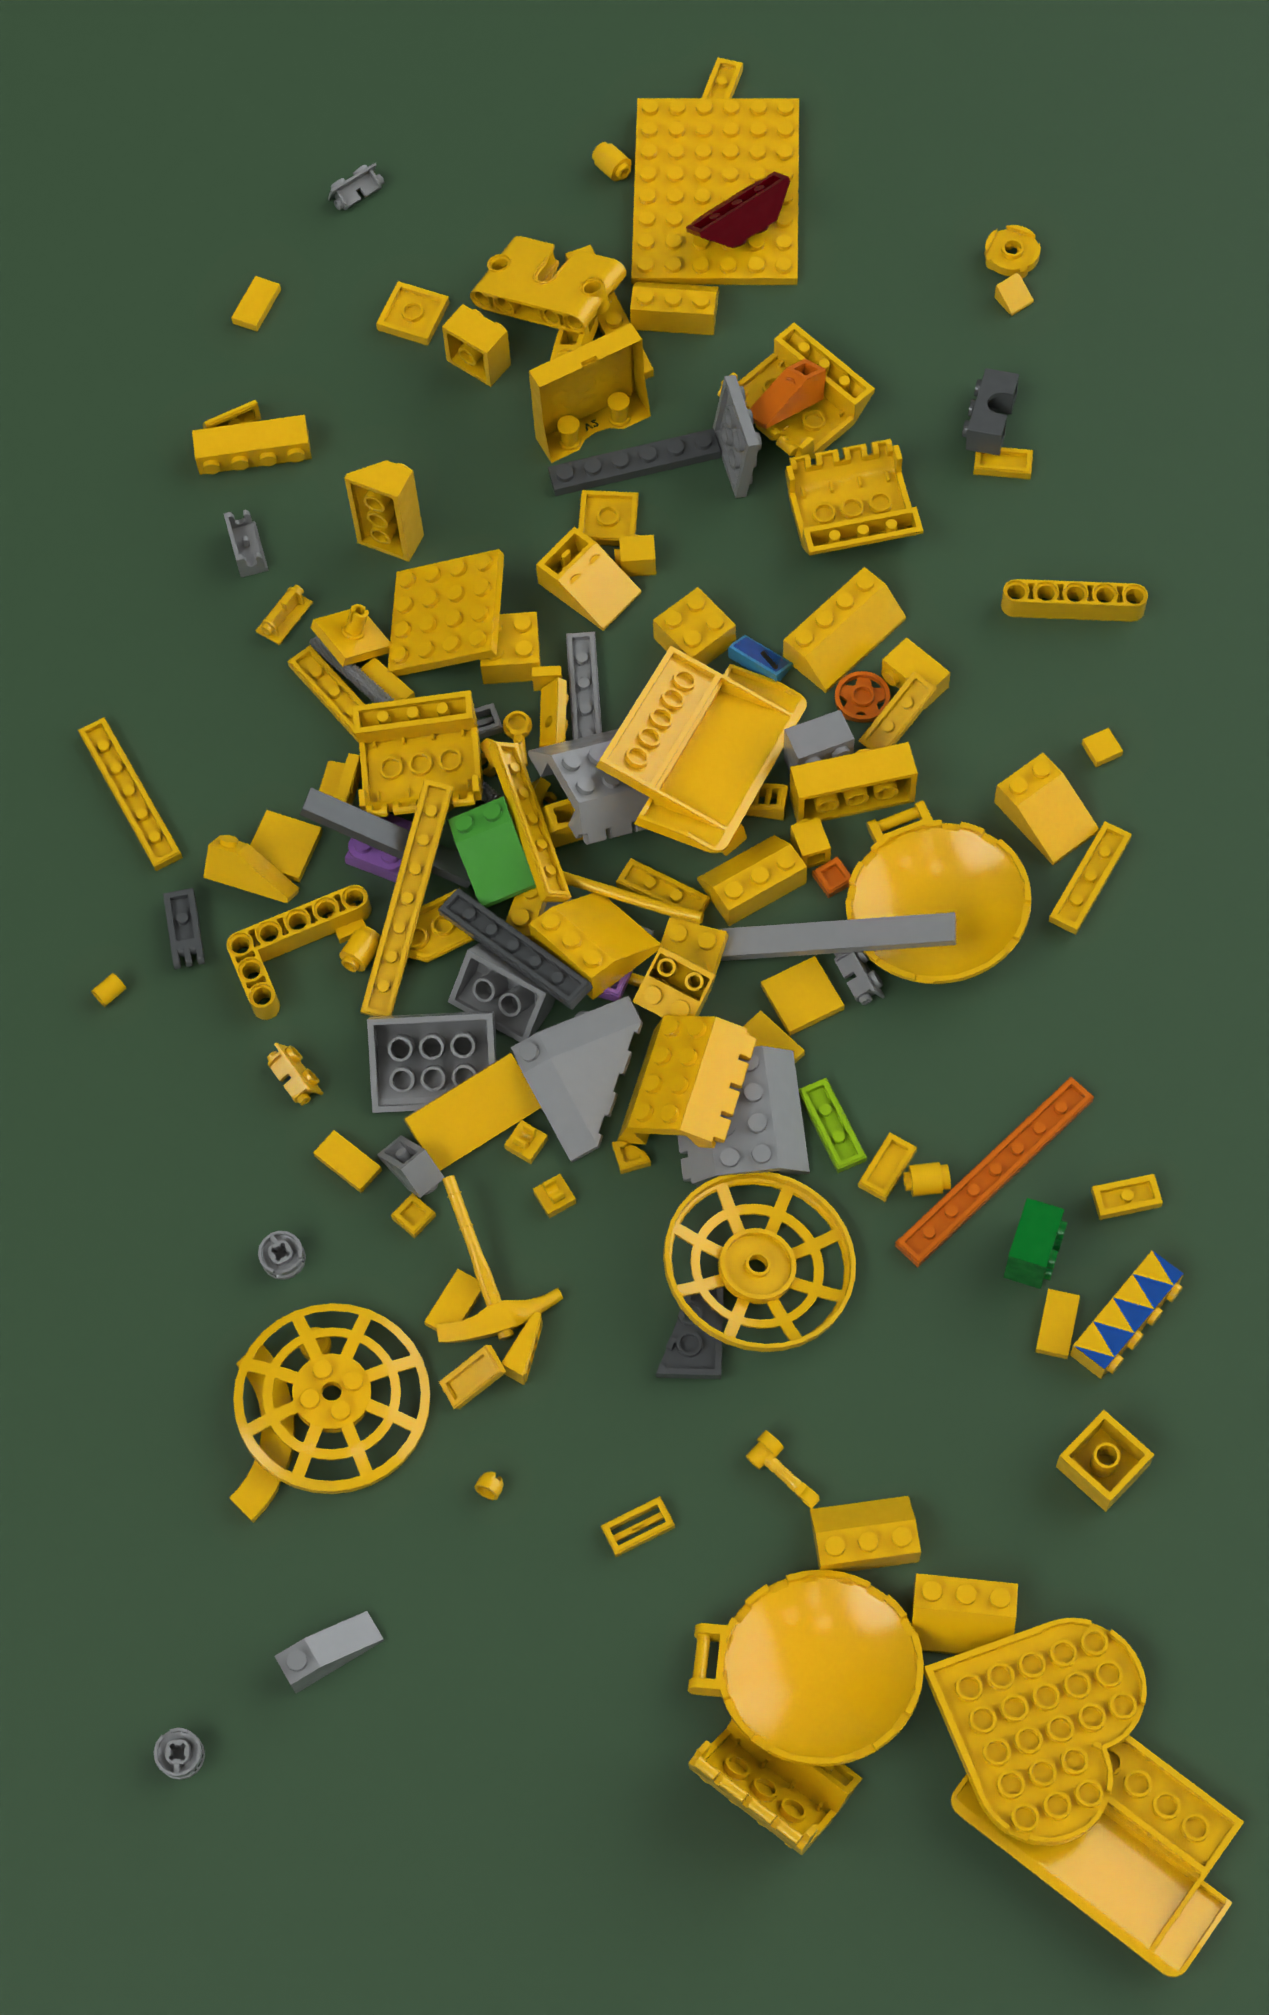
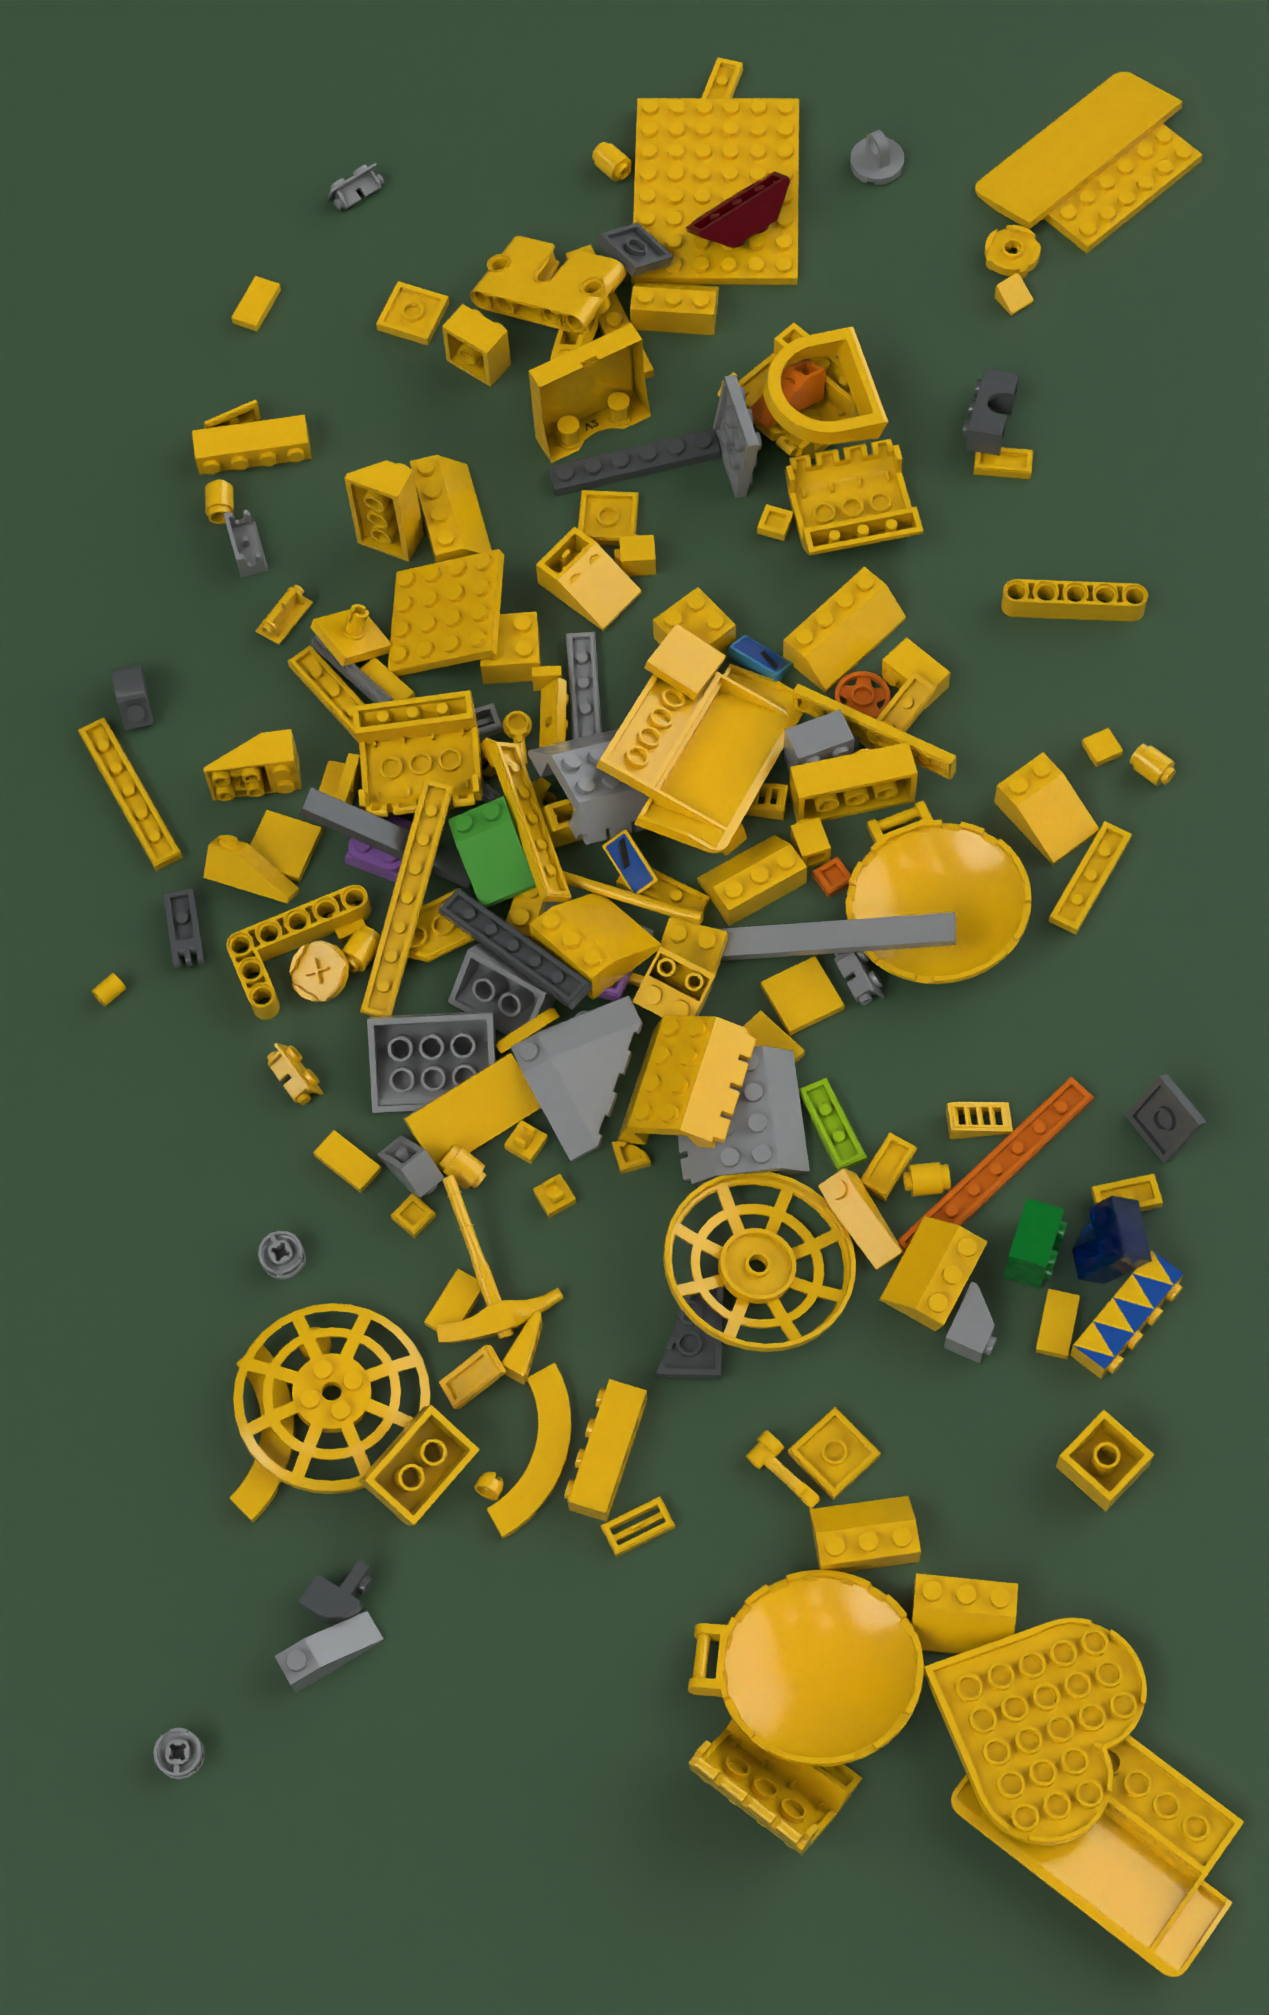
none -> dark grey brick [111,662,154,730]
none -> yellow slope [203,729,302,801]
none -> yellow brick [205,479,234,524]
none -> yellow tile [290,940,349,1002]
none -> dark grey brick [298,1559,373,1625]
none -> yellow brick [359,1405,480,1526]
none -> yellow slope [409,455,492,563]
none -> yellow brick [438,1144,486,1190]
none -> yellow tile [487,1363,572,1540]
none -> yellow tile [495,1008,560,1054]
none -> yellow brick [564,1379,648,1522]
none -> dark grey tile [596,222,674,282]
none -> slope [602,829,660,894]
none -> yellow tile [644,624,726,700]
none -> yellow plate [757,504,794,541]
none -> yellow window [763,327,888,445]
none -> yellow tile [787,1407,881,1500]
none -> yellow tile [793,684,956,780]
none -> yellow slope [818,1168,904,1270]
none -> light grey tile [850,130,904,185]
none -> yellow slope [879,1216,988,1332]
none -> light grey slope [944,1281,997,1364]
none -> yellow slope [946,1102,1013,1140]
none -> yellow slope [975,72,1203,253]
none -> clear blue slope [1072,1196,1152,1284]
none -> dark grey tile [1125,1074,1206,1164]
none -> yellow brick [1129,743,1176,786]

